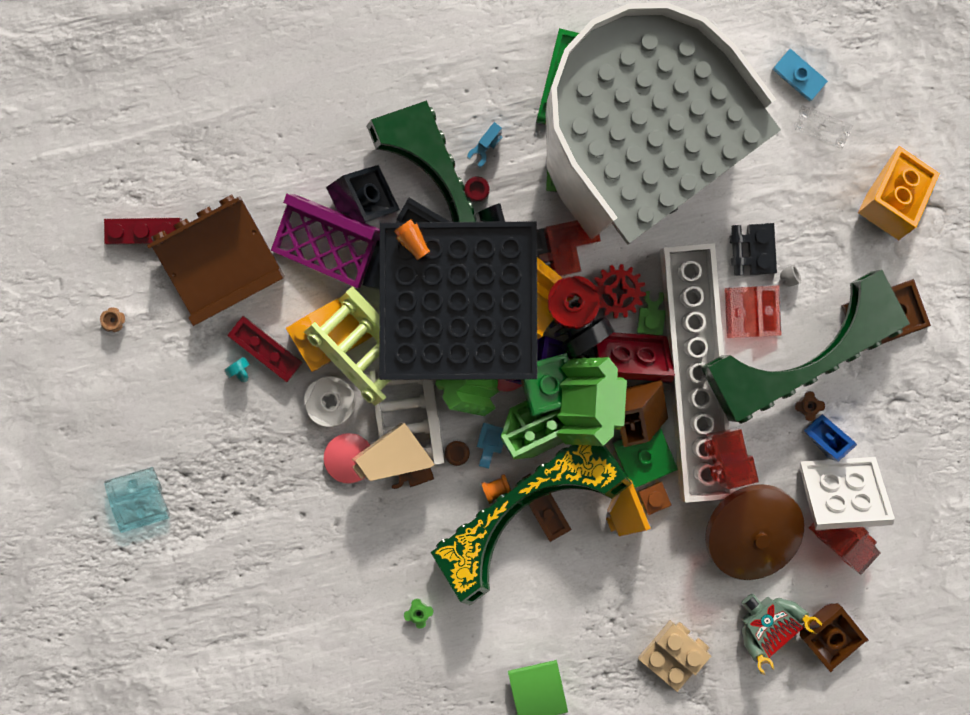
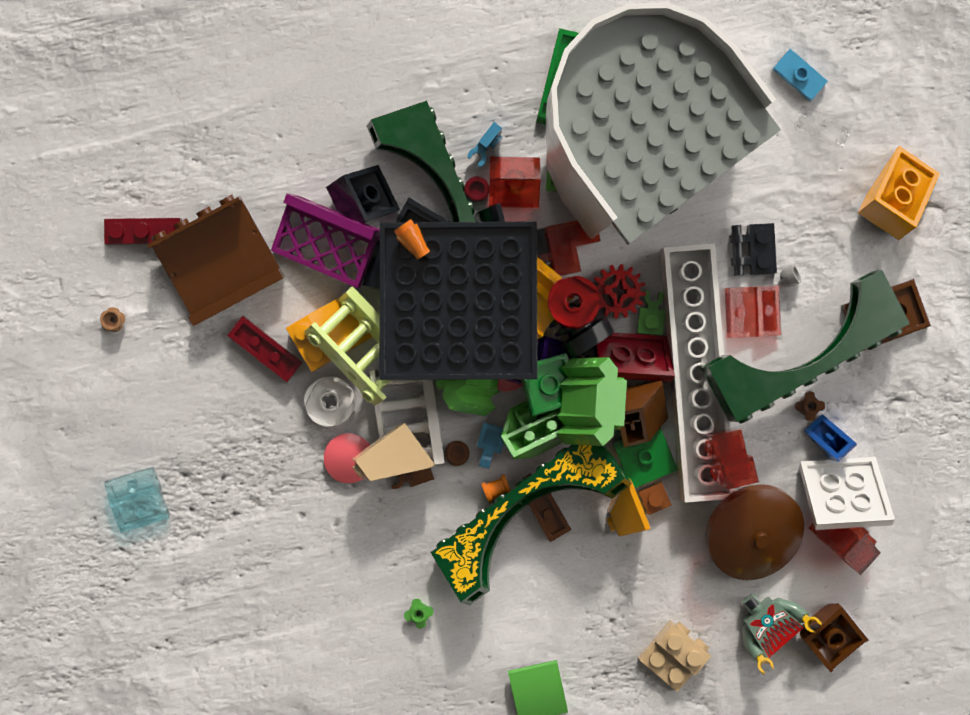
teal tile [224,357,250,382] -> none
none -> clear red slope [489,156,541,208]

